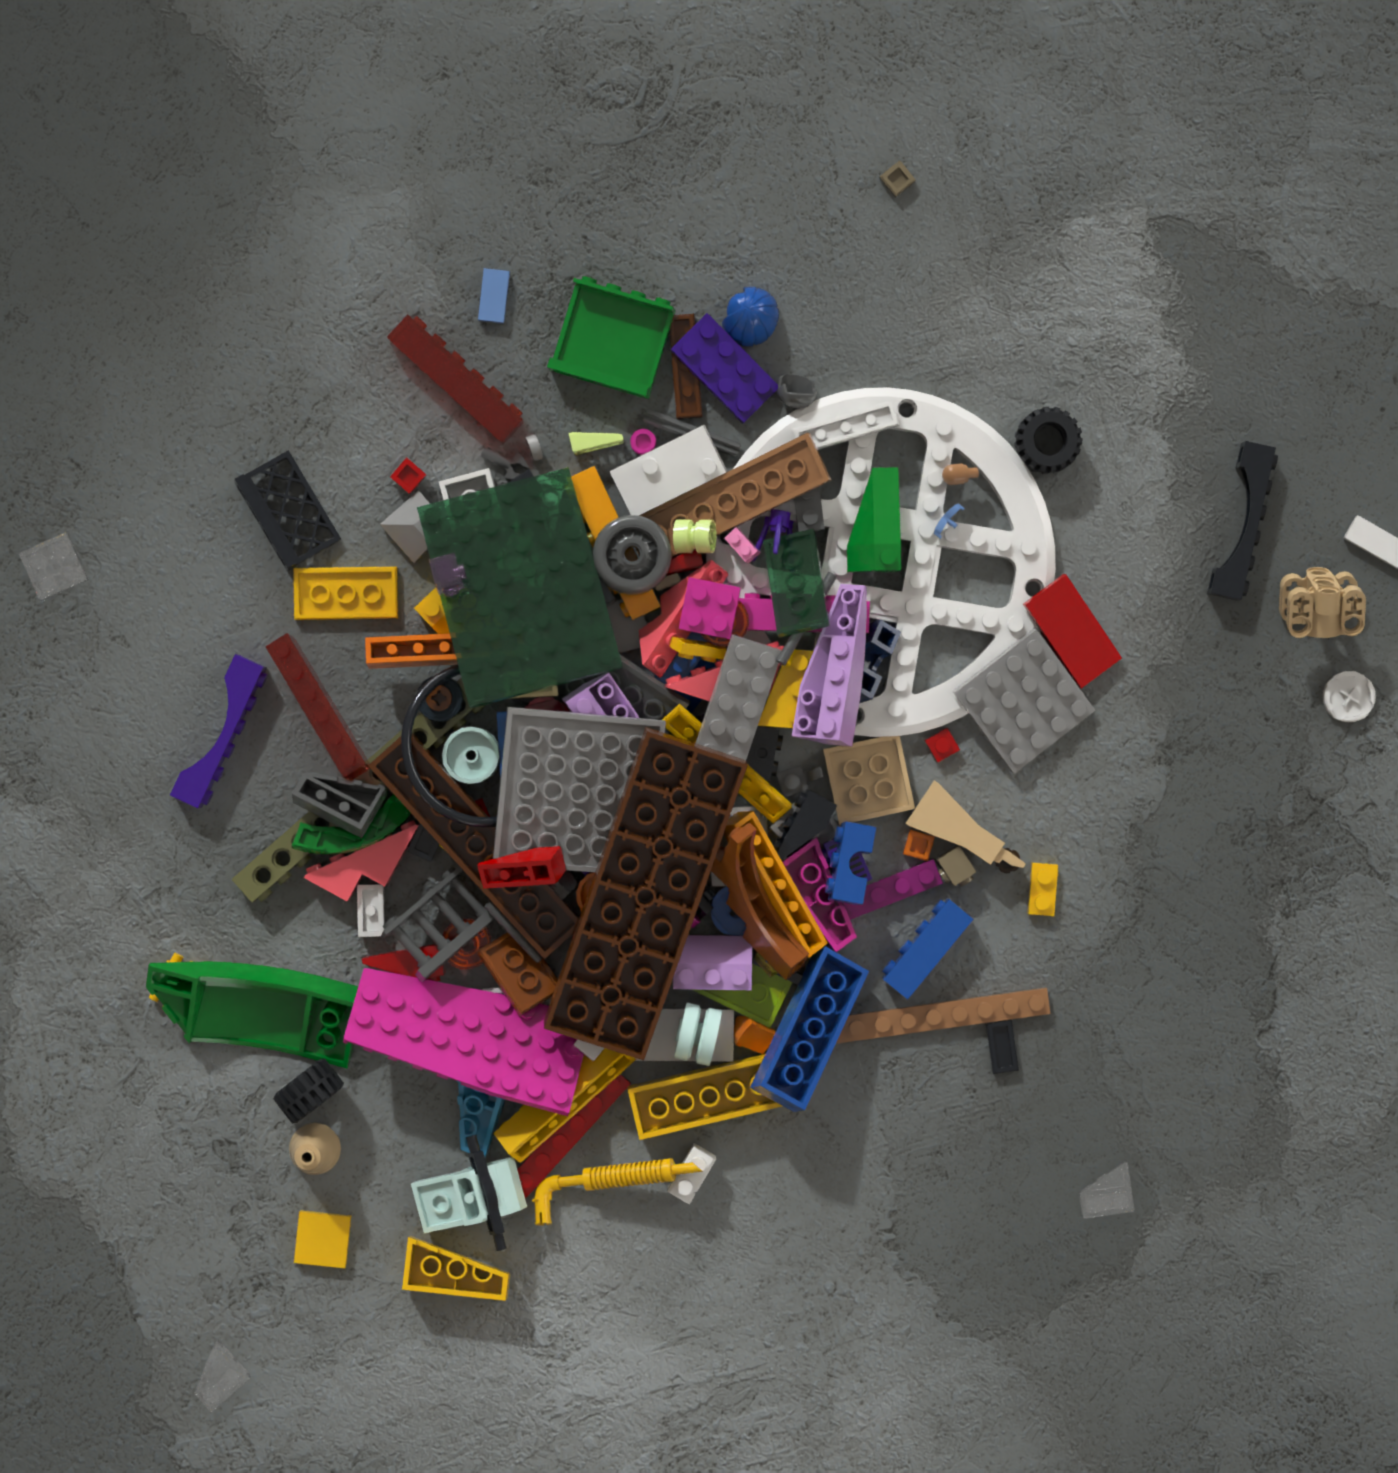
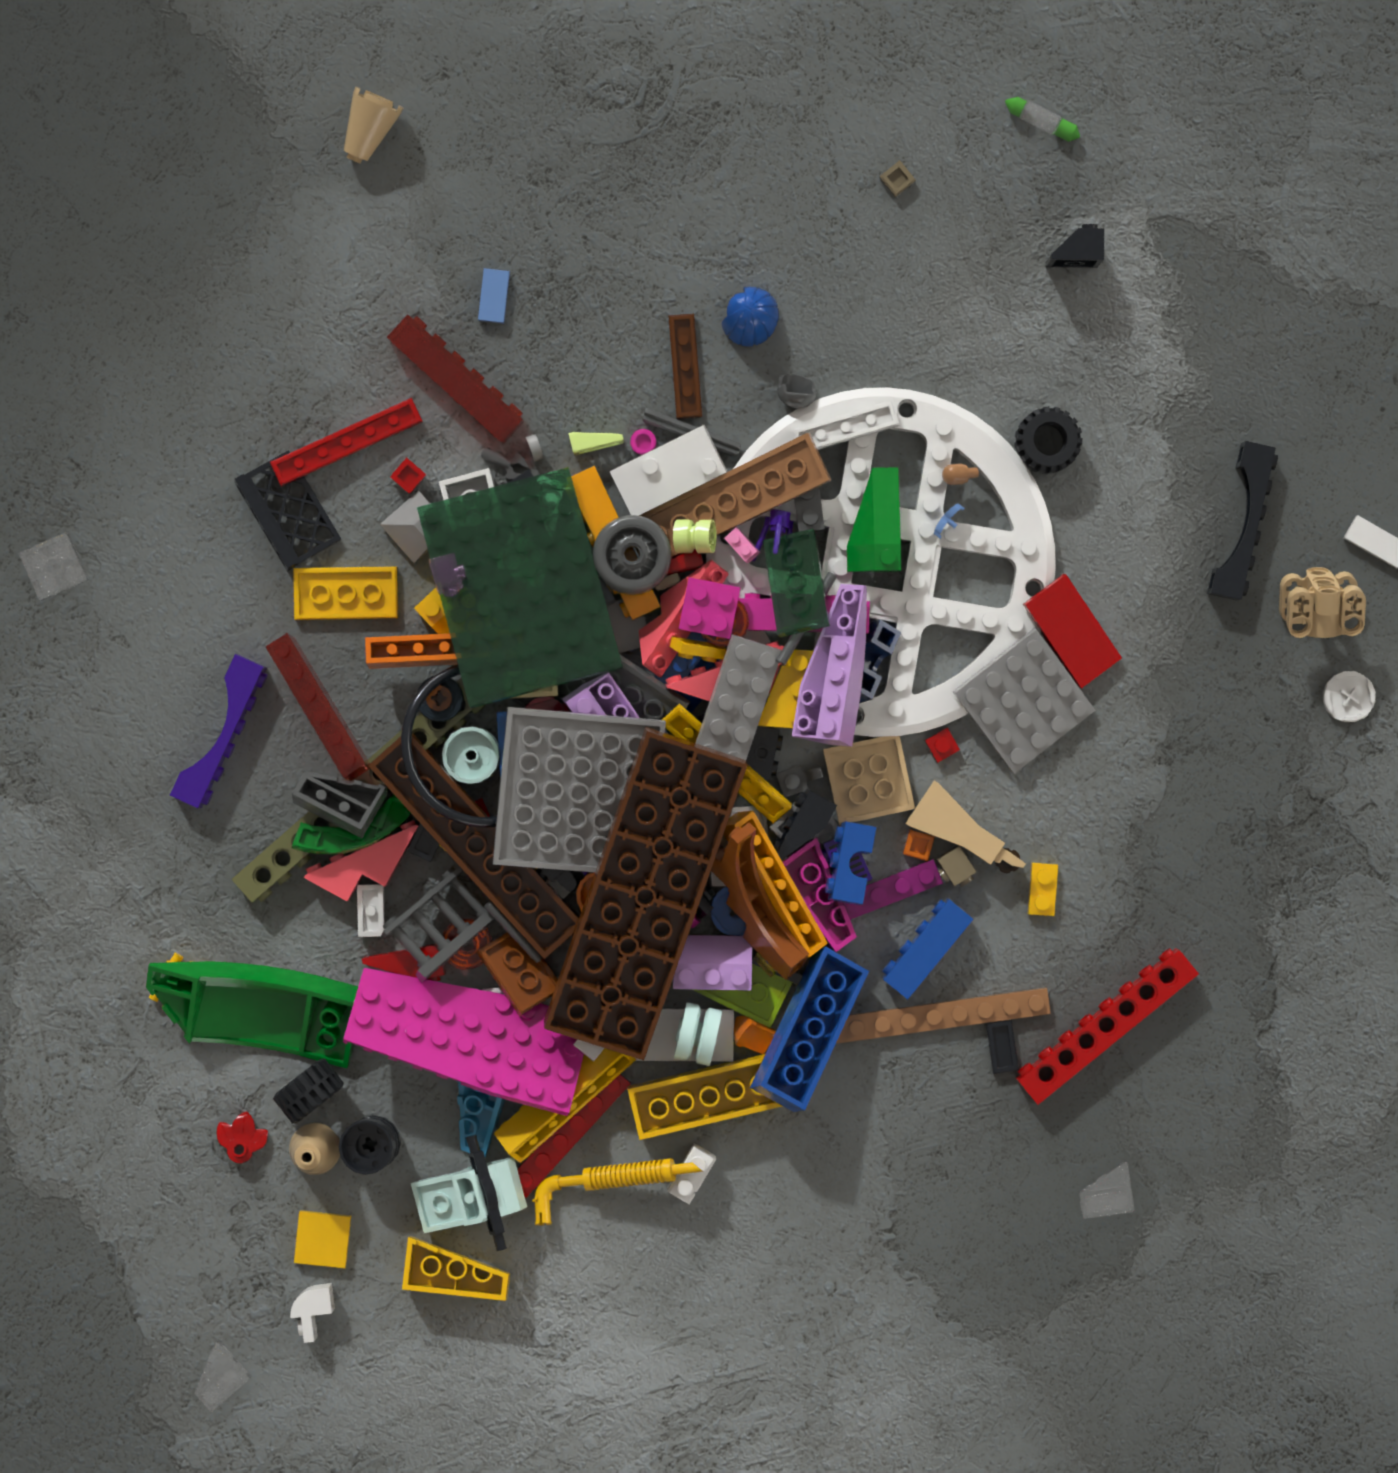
red slope [477,846,567,889] -> none
green panel [547,276,676,400] -> none
dark purple plate [670,313,778,424] -> none
none -> red plate [217,1112,268,1164]
none -> red tile [270,398,423,487]
none -> white brick [290,1283,335,1343]
none -> black wheel [339,1115,401,1175]
none -> tan cone [344,87,403,163]
none -> piece [1005,97,1080,142]
none -> red brick [1016,948,1199,1105]
none -> black slope [1046,224,1105,268]

